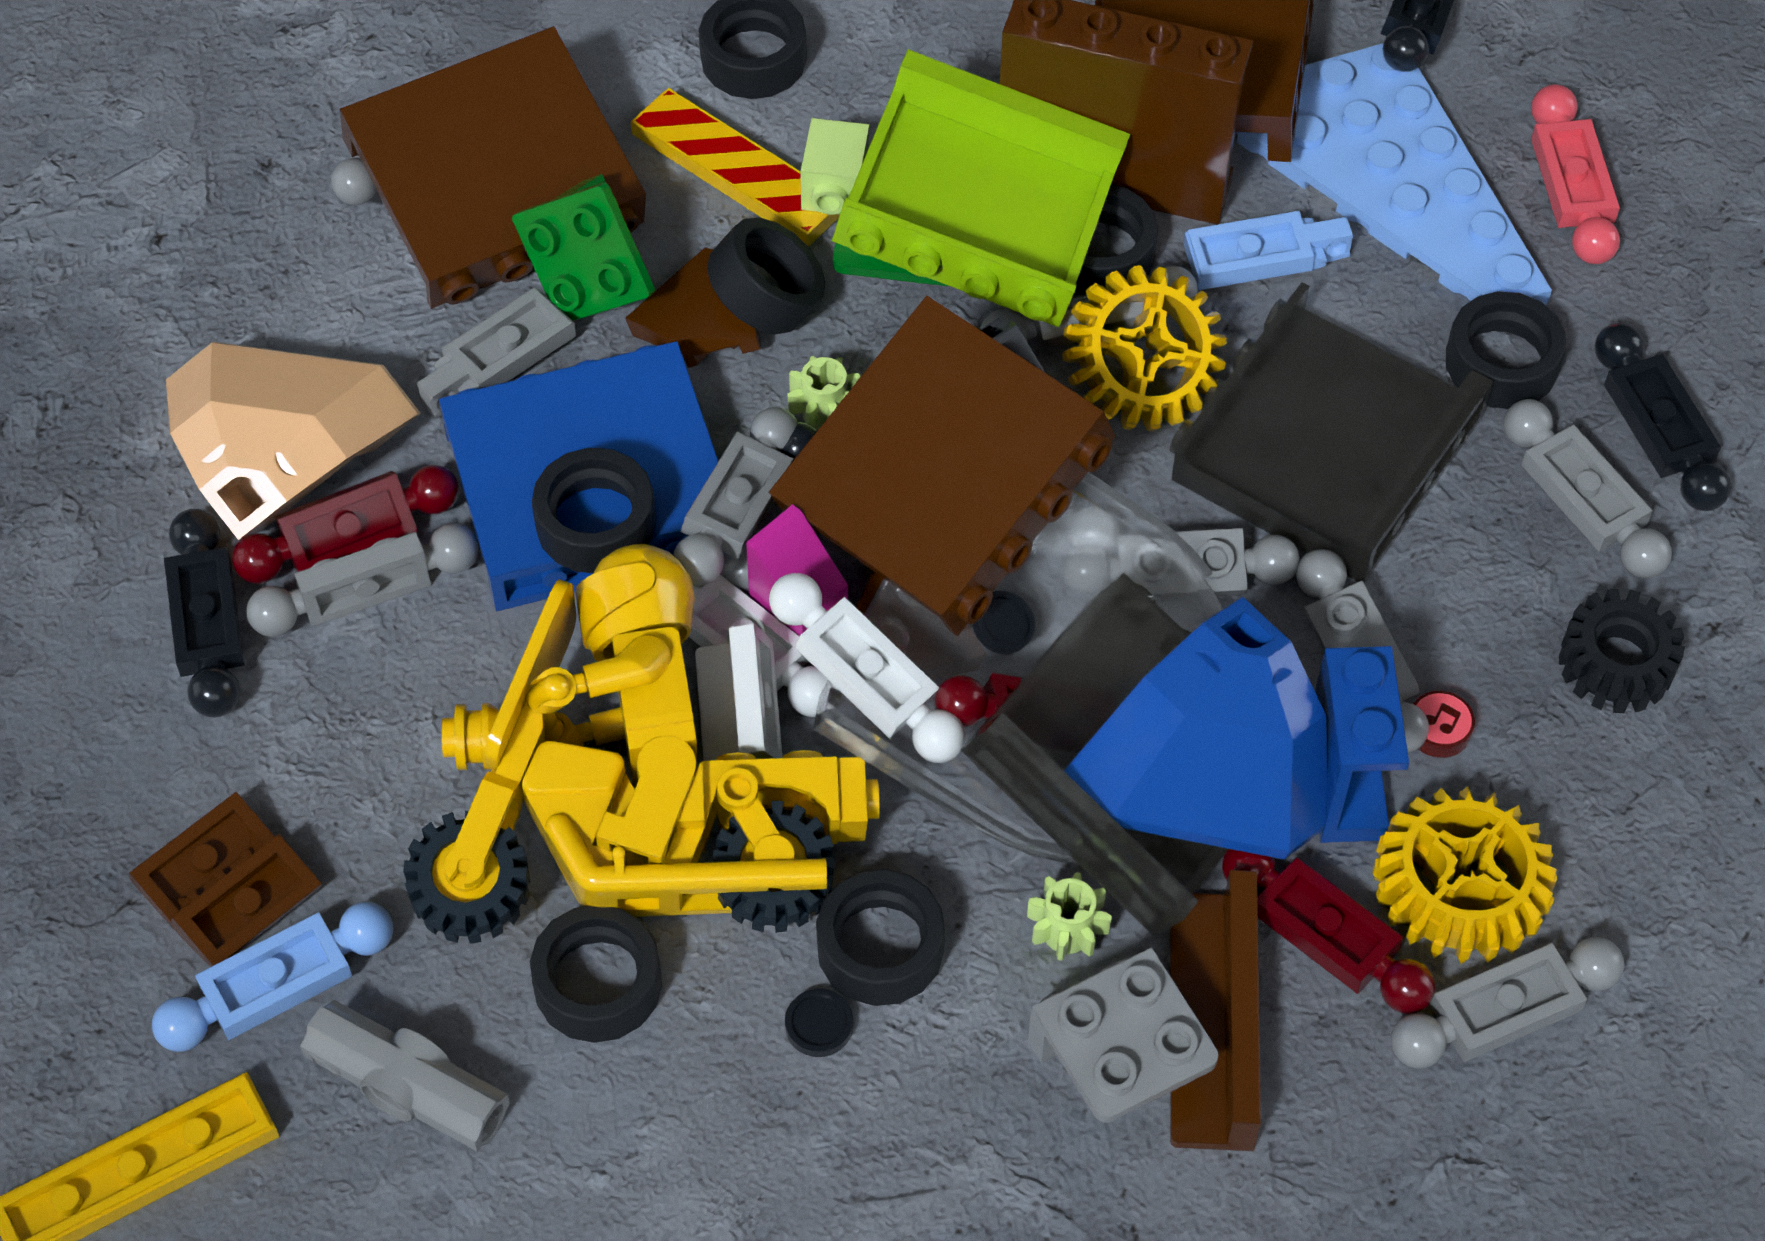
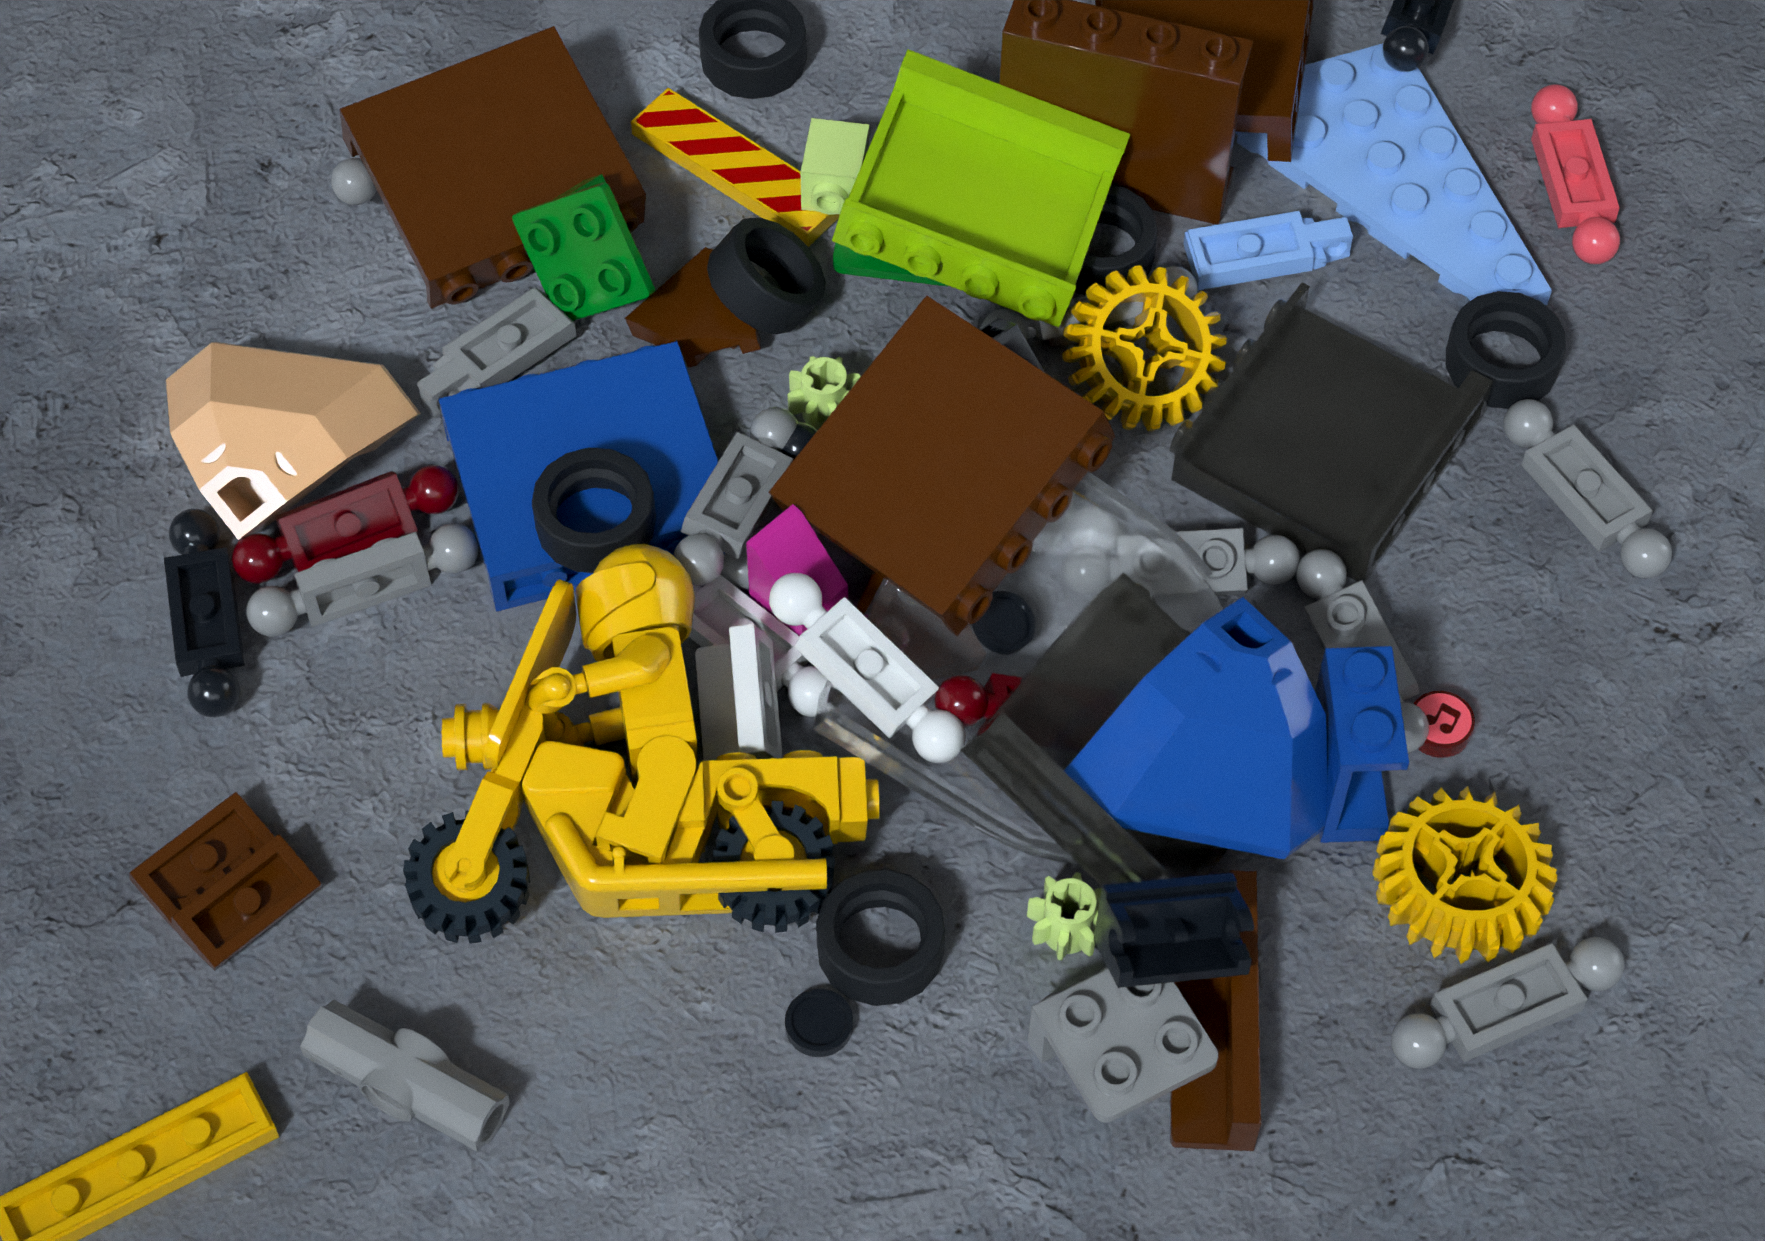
light blue plate [152,901,394,1052] -> none
black tyre [530,906,662,1043] -> none
dark red plate [1222,849,1435,1014] -> none
black tyre [1559,589,1685,714] -> none
black plate [1595,323,1731,511] -> none
none -> black hinge [1094,873,1254,988]

